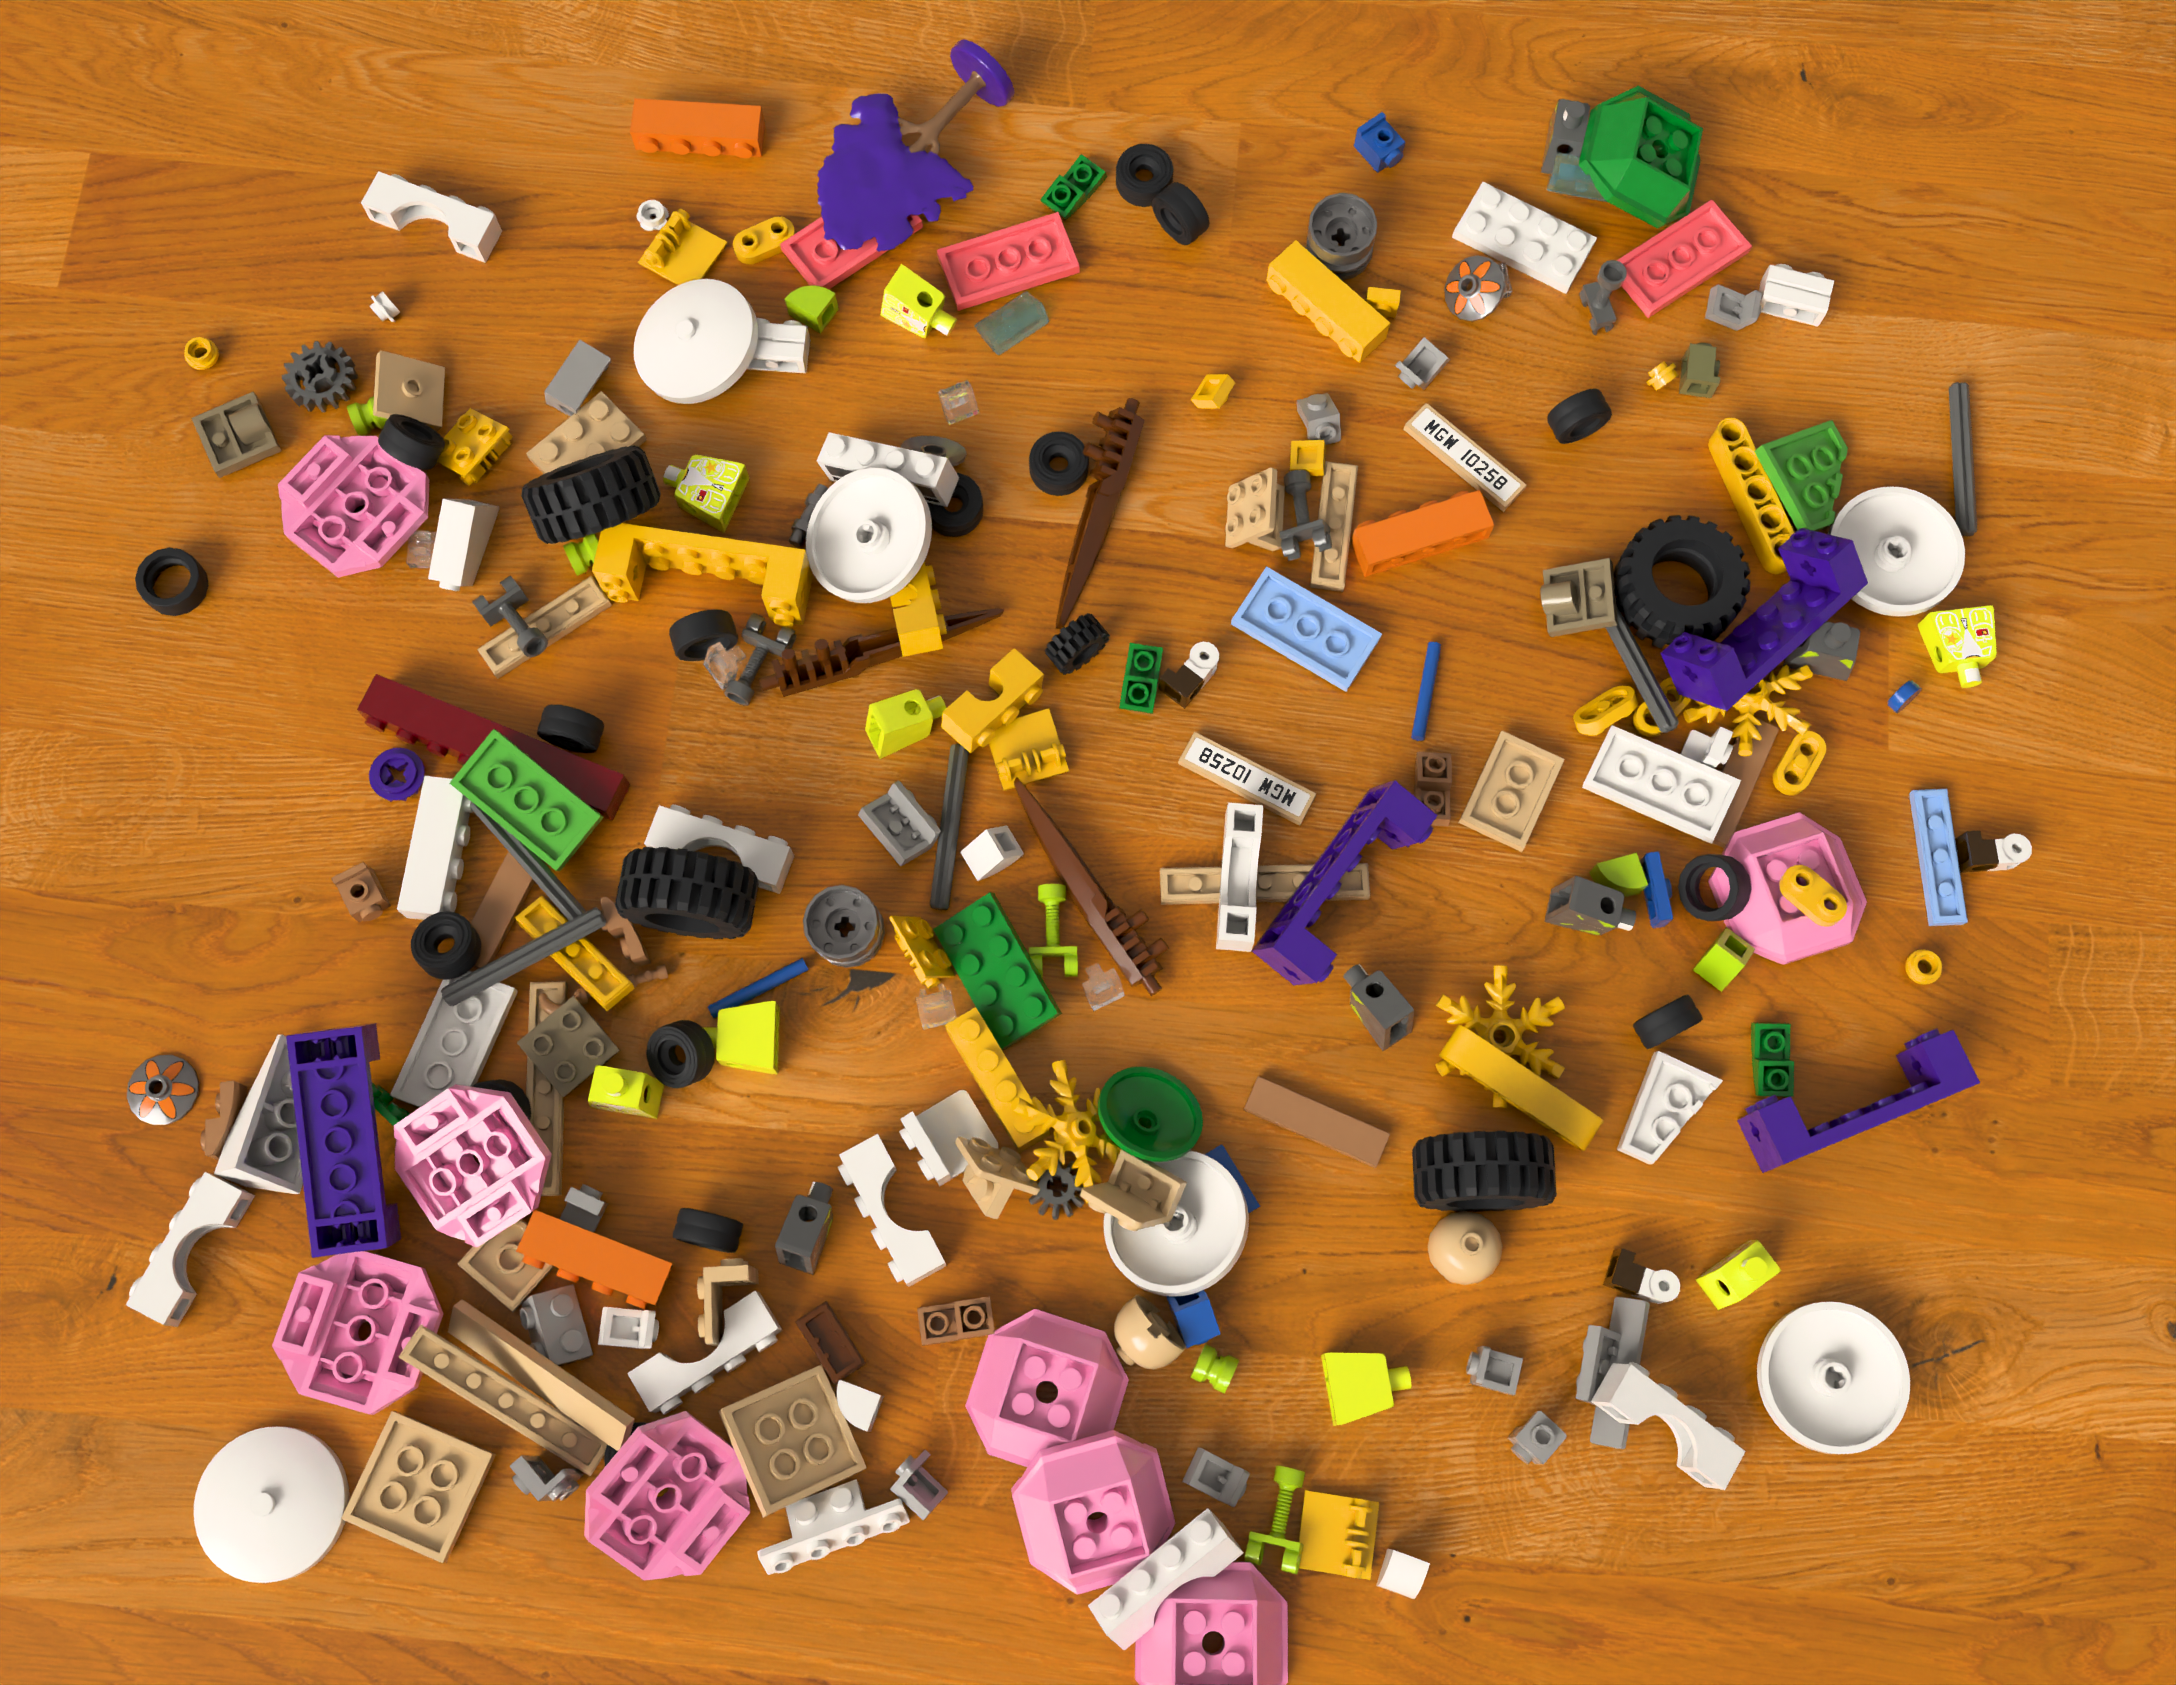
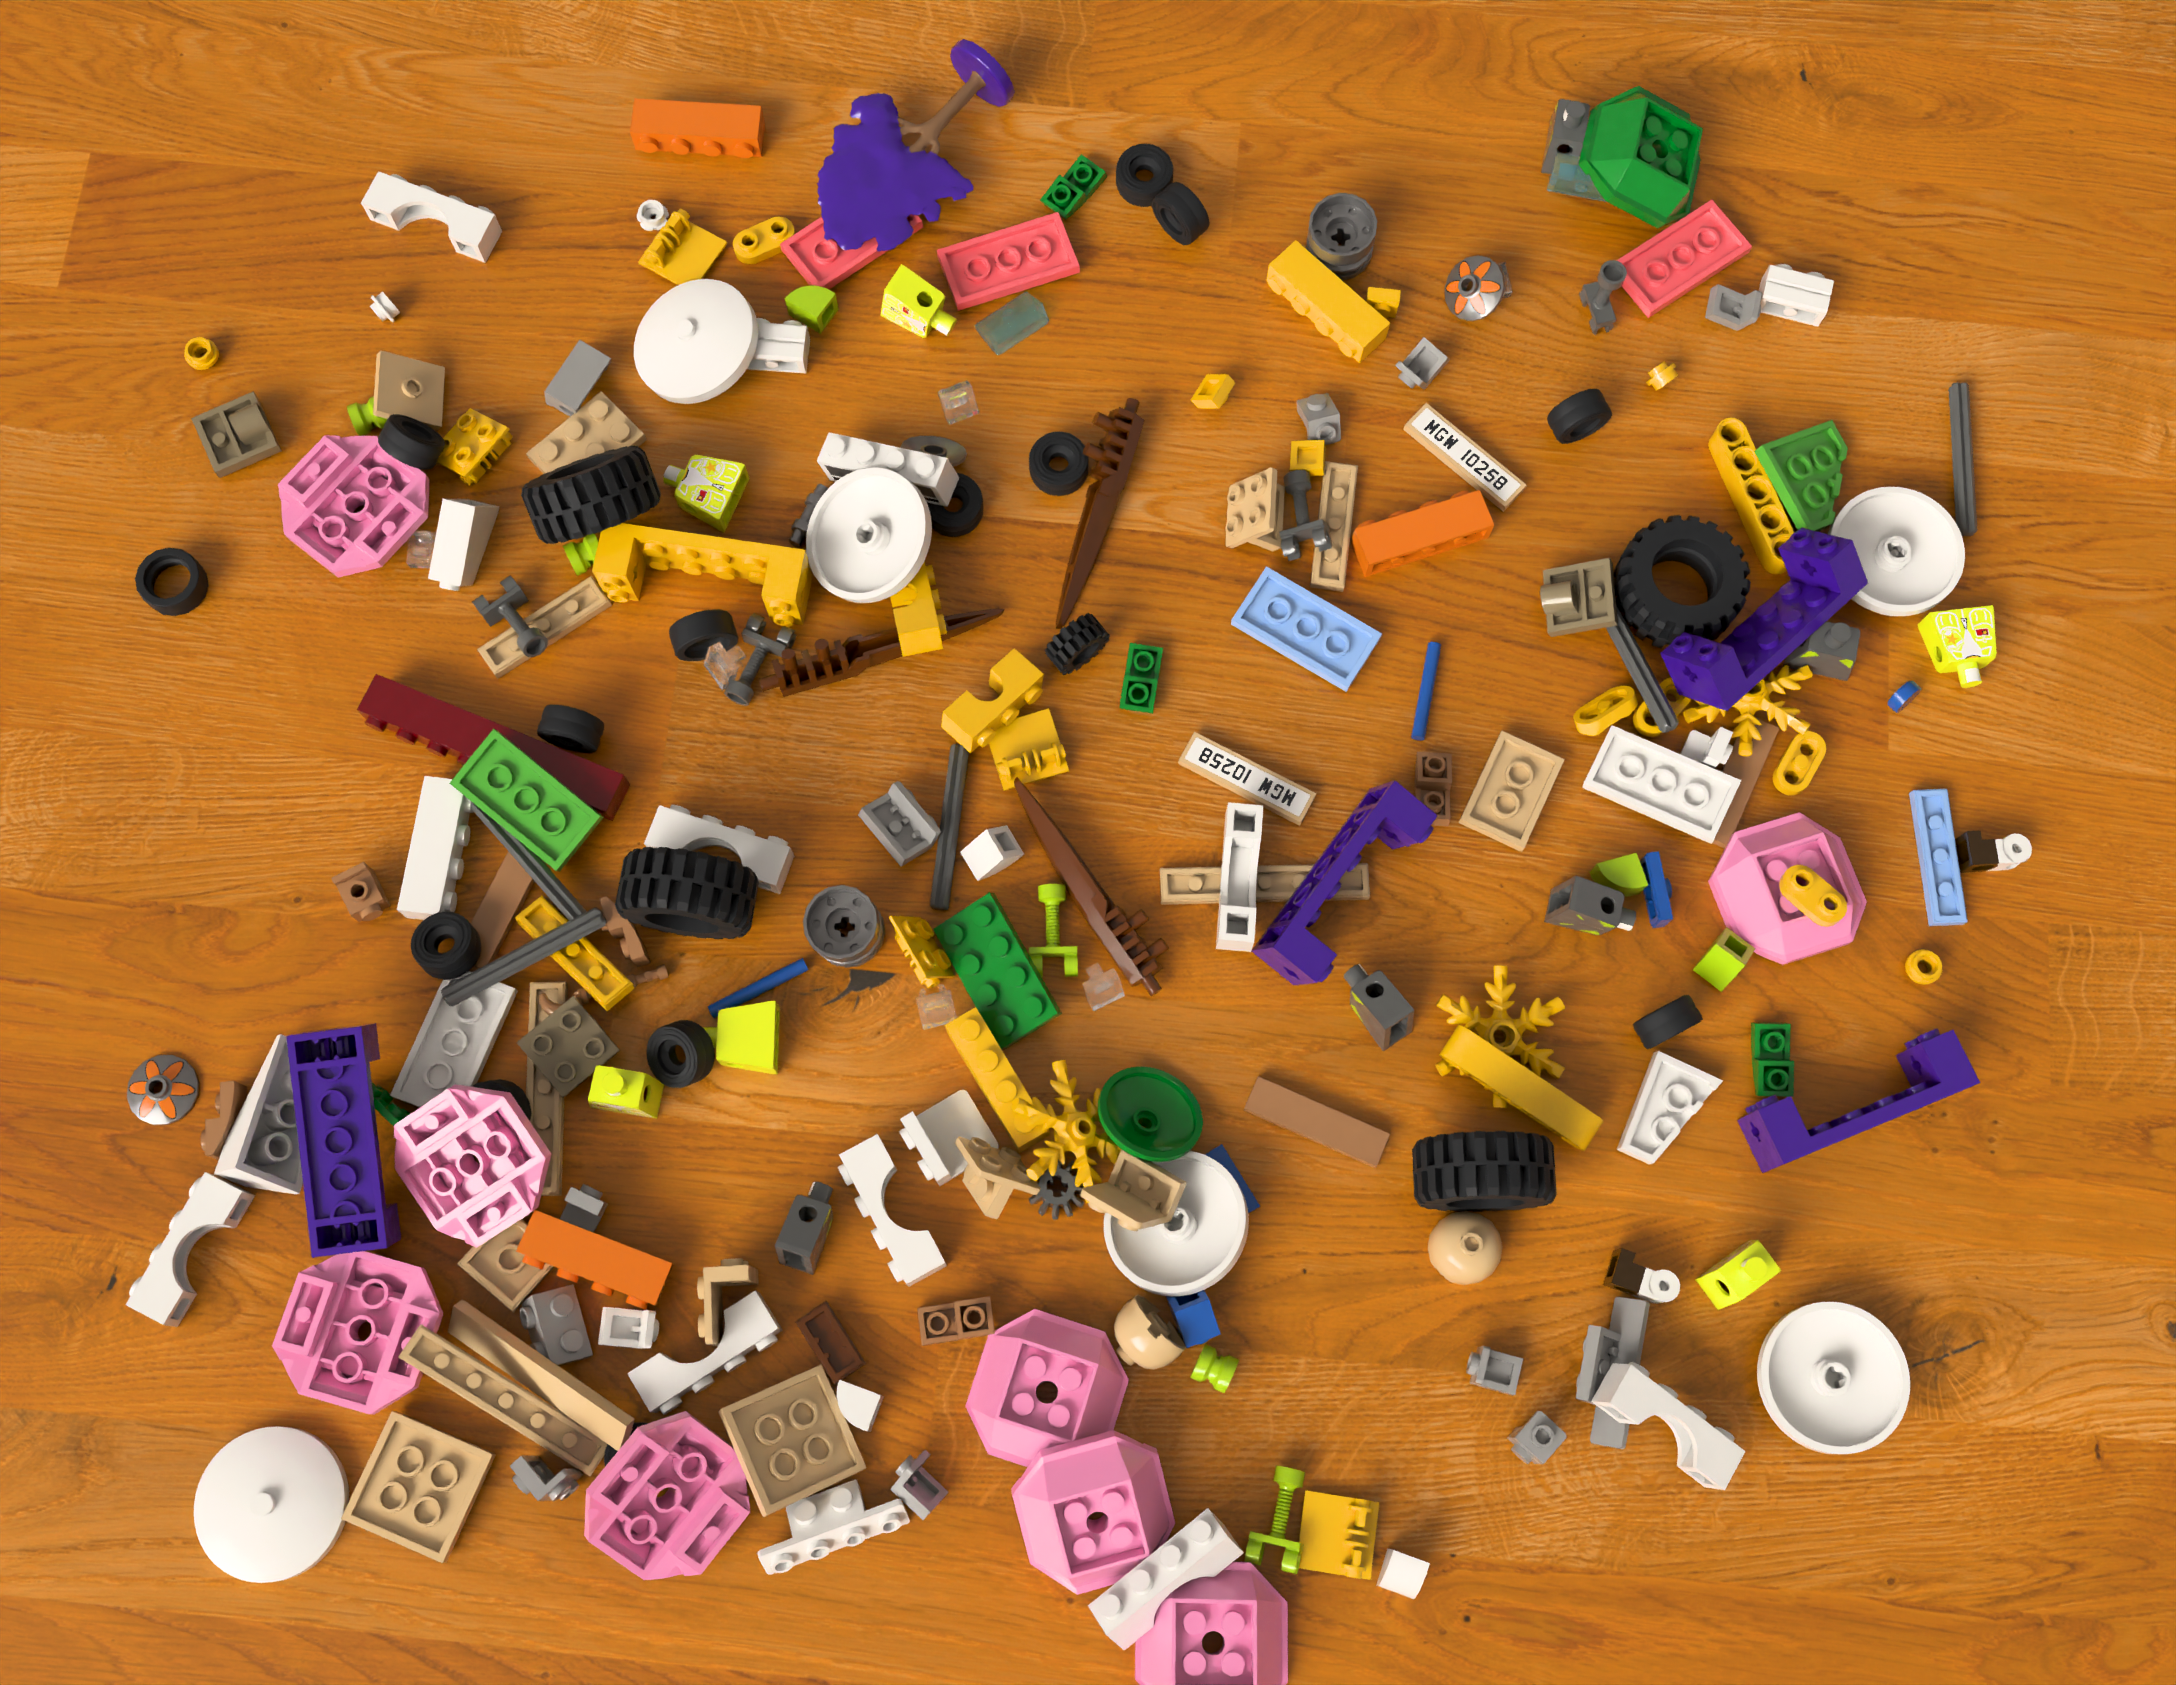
dark grey gear [282,341,358,413] -> none
dark purple gear [369,748,425,802] -> none
black tyre [673,1208,743,1253] -> none
neon yellow torso [865,689,946,759] -> none
leg [1158,642,1219,709] -> none
light grey bracket [1182,1447,1250,1507] -> none
neon yellow torso [1321,1352,1412,1426] -> none
blue brick [1354,112,1405,173] -> none
white plate [1452,182,1597,294] -> none
black tyre [1678,854,1751,921] -> none
olive brick [1679,343,1720,398] -> none

